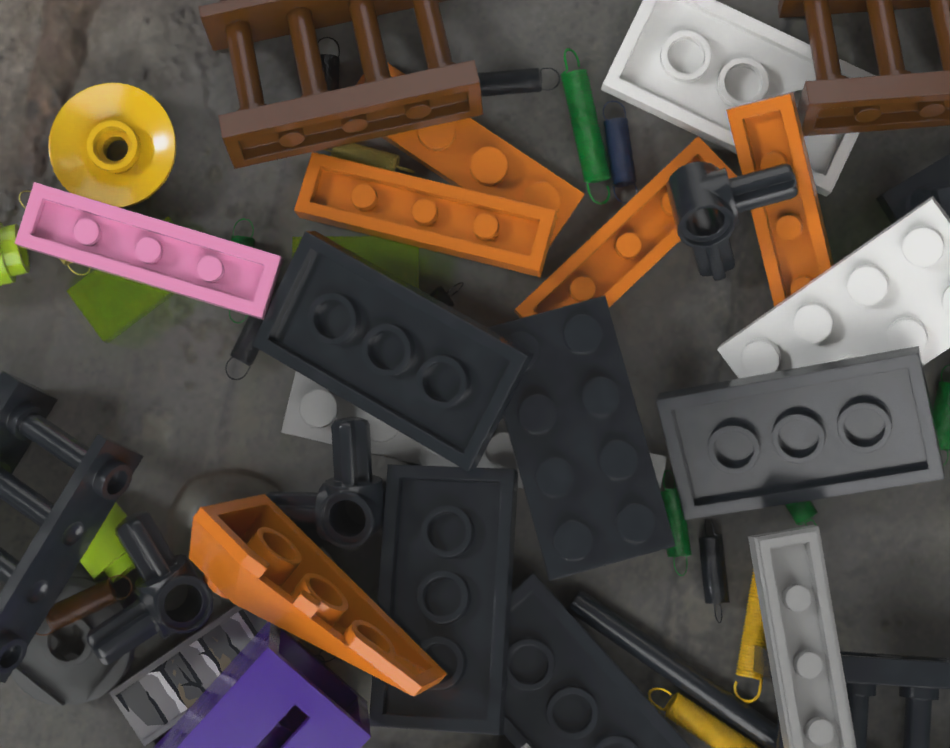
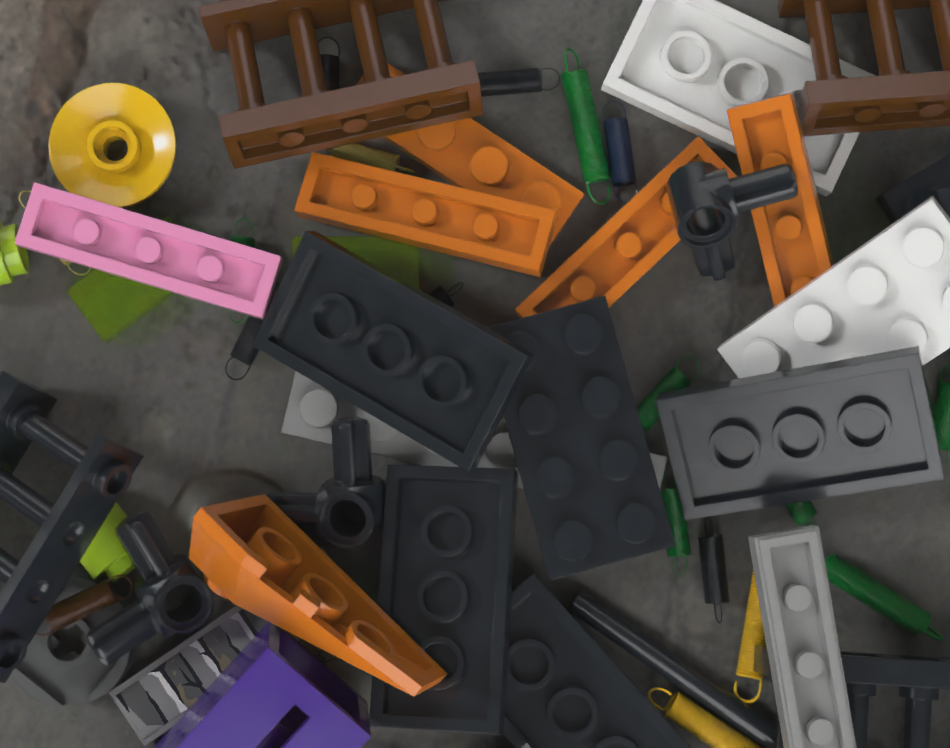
none -> green piece [637,356,700,434]
none -> green piece [824,553,944,641]

